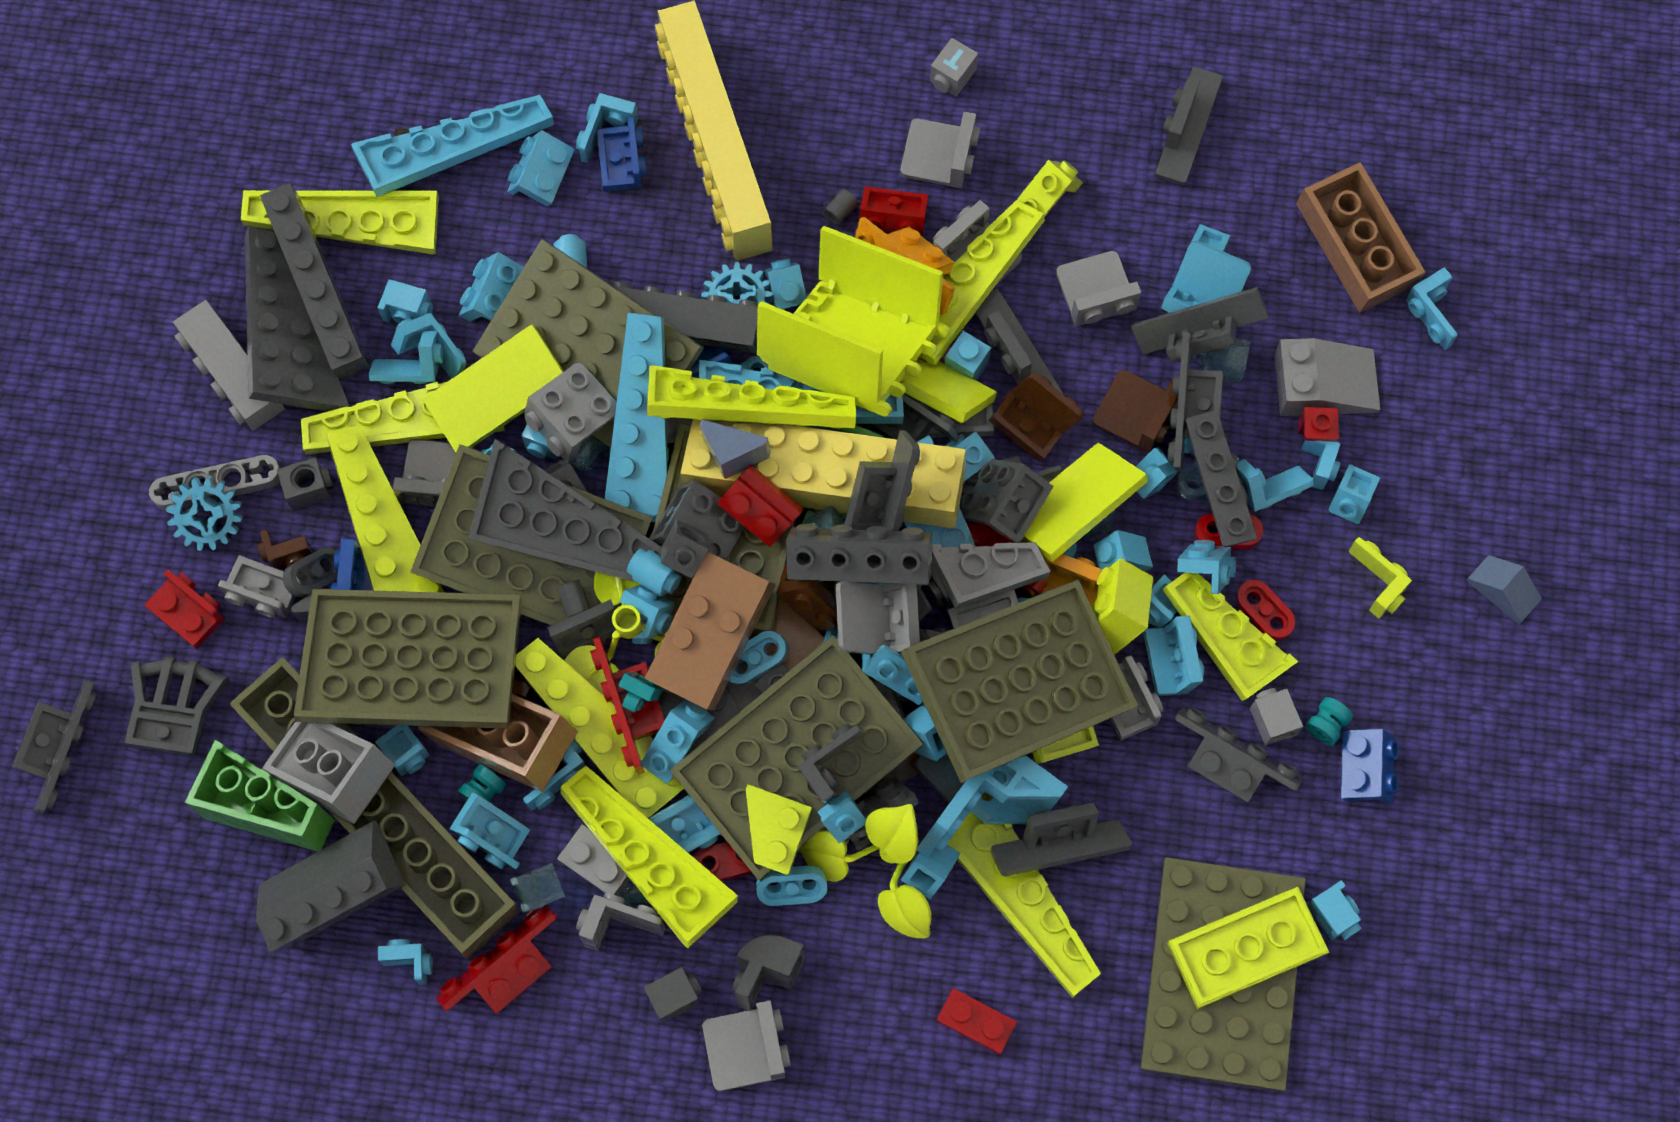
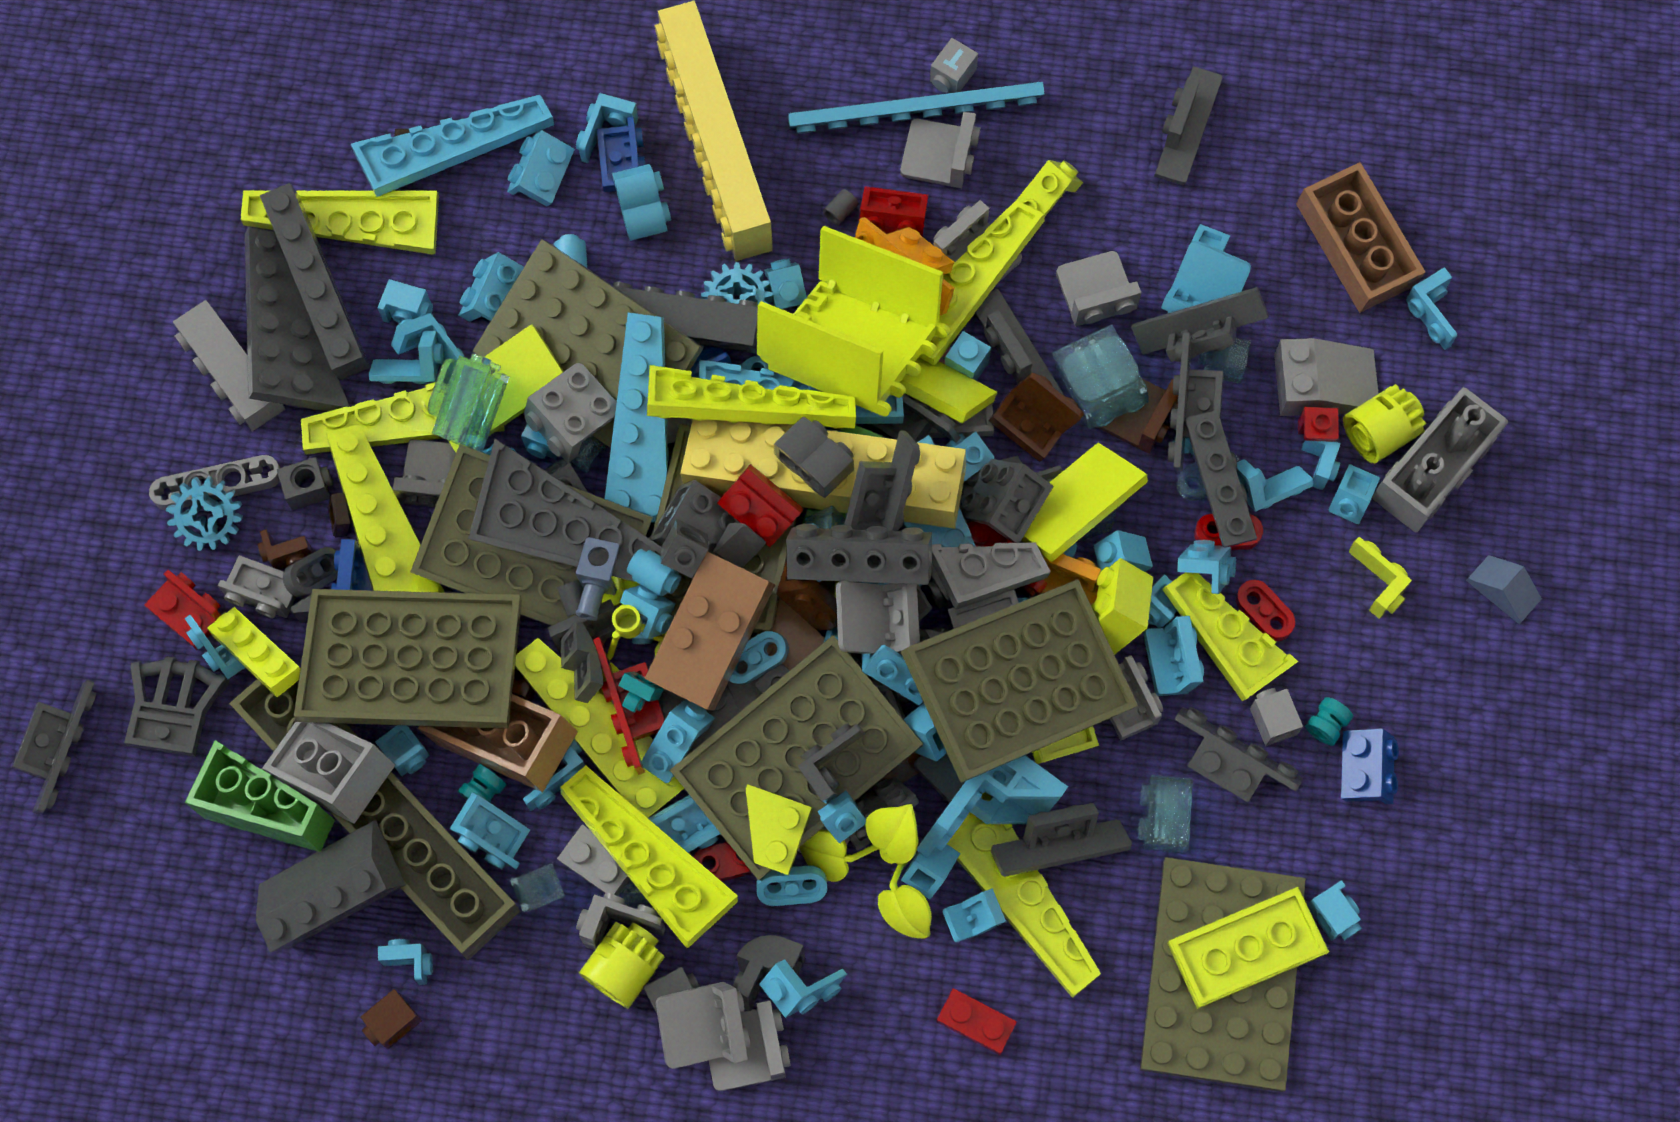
red bracket [436,905,557,1014] -> none
sand blue slope [700,419,771,479] -> none
medium azure bracket [1136,447,1179,499] -> none
none -> medium azure bracket [184,615,245,679]
none -> neon yellow plate [207,607,301,697]
none -> dark brown tile [328,493,350,538]
none -> reddish brown brick [360,989,422,1049]
none -> clear light blue brick [428,353,509,453]
none -> dark grey slope [561,621,603,703]
none -> sand blue bracket [576,537,620,621]
none -> neon yellow gear [579,922,665,1009]
none -> medium azure brick [612,164,671,241]
none -> light grey bracket [656,982,750,1069]
none -> dark grey slope [713,523,766,568]
none -> medium azure bracket [759,959,847,1018]
none -> dark grey brick [774,417,854,498]
none -> medium azure plate [788,82,1045,134]
none -> medium azure bracket [942,888,1006,942]
none -> clear light blue brick [1052,325,1149,430]
none -> clear light blue brick [1138,775,1193,854]
none -> neon yellow gear [1343,384,1426,464]
none -> light grey piece [1372,387,1508,532]

